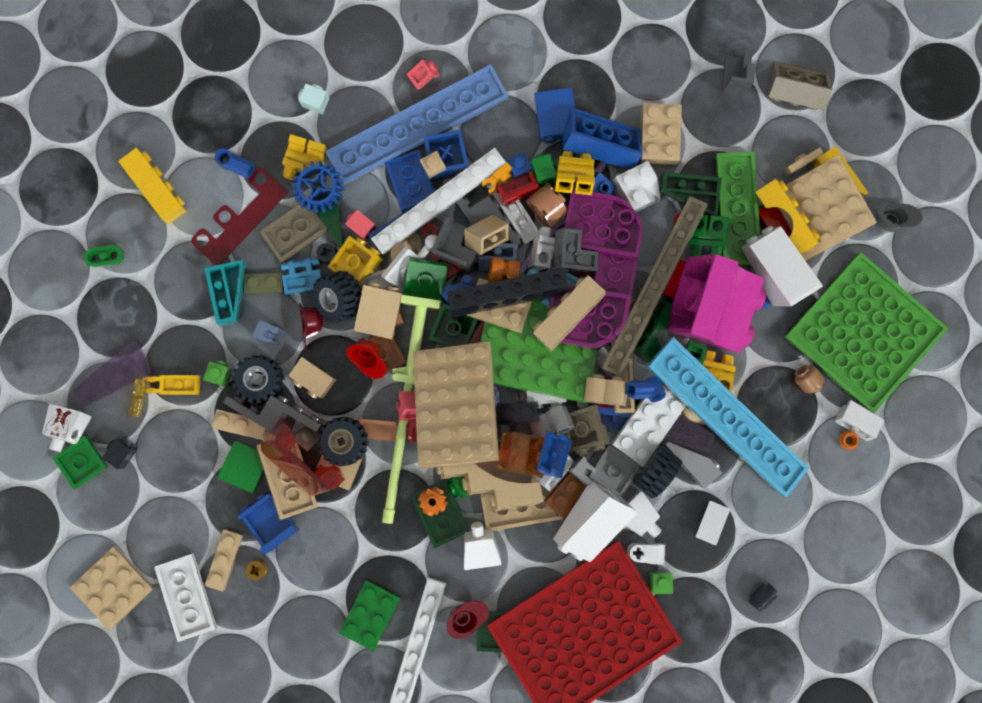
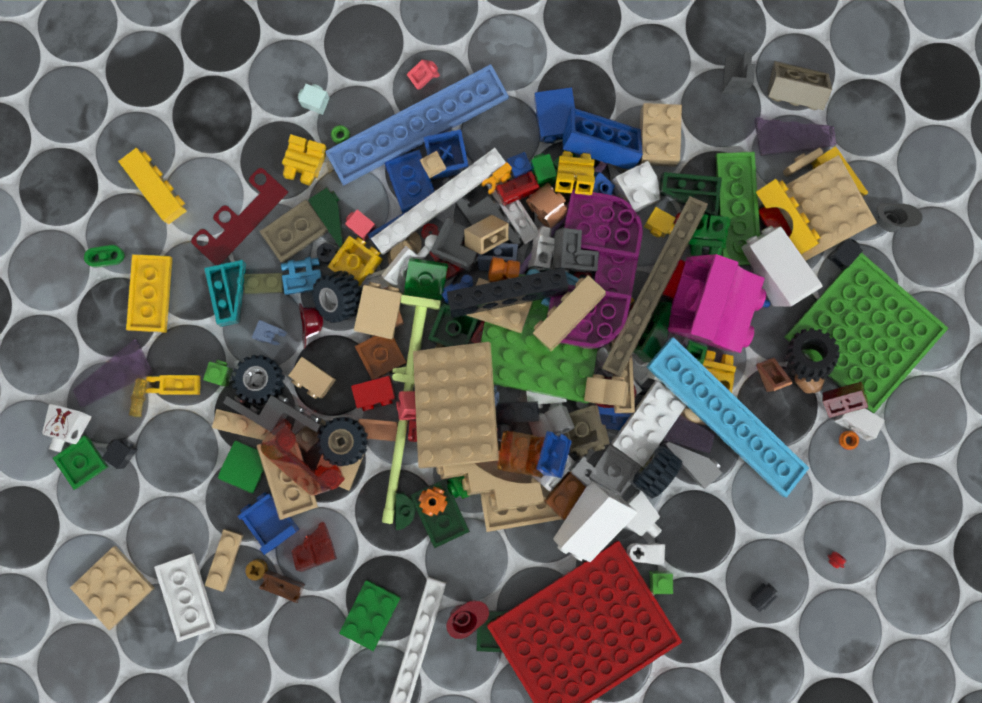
blue piece [215,148,255,179] -> none
blue gear [291,161,344,213] -> none
red piece [346,338,387,379] -> none
white torso [464,522,501,570] -> none
blue piece [625,376,666,403] -> none
white hinge [696,501,730,545] -> none
none -> yellow plate [126,254,172,333]
none -> reddish brown hinge [259,570,305,603]
none -> clear red slope [291,522,337,572]
none -> bright green plate [331,125,350,144]
none -> red brick [351,376,396,411]
none -> dark green plate [395,491,415,531]
none -> yellow brick [644,207,676,238]
none -> clear purple wing [754,117,837,156]
none -> nougat slope [756,358,792,392]
none -> black tyre [785,328,840,382]
none -> hinge [822,382,868,418]
none -> red plate [827,551,847,569]
none -> black brick [828,238,863,270]

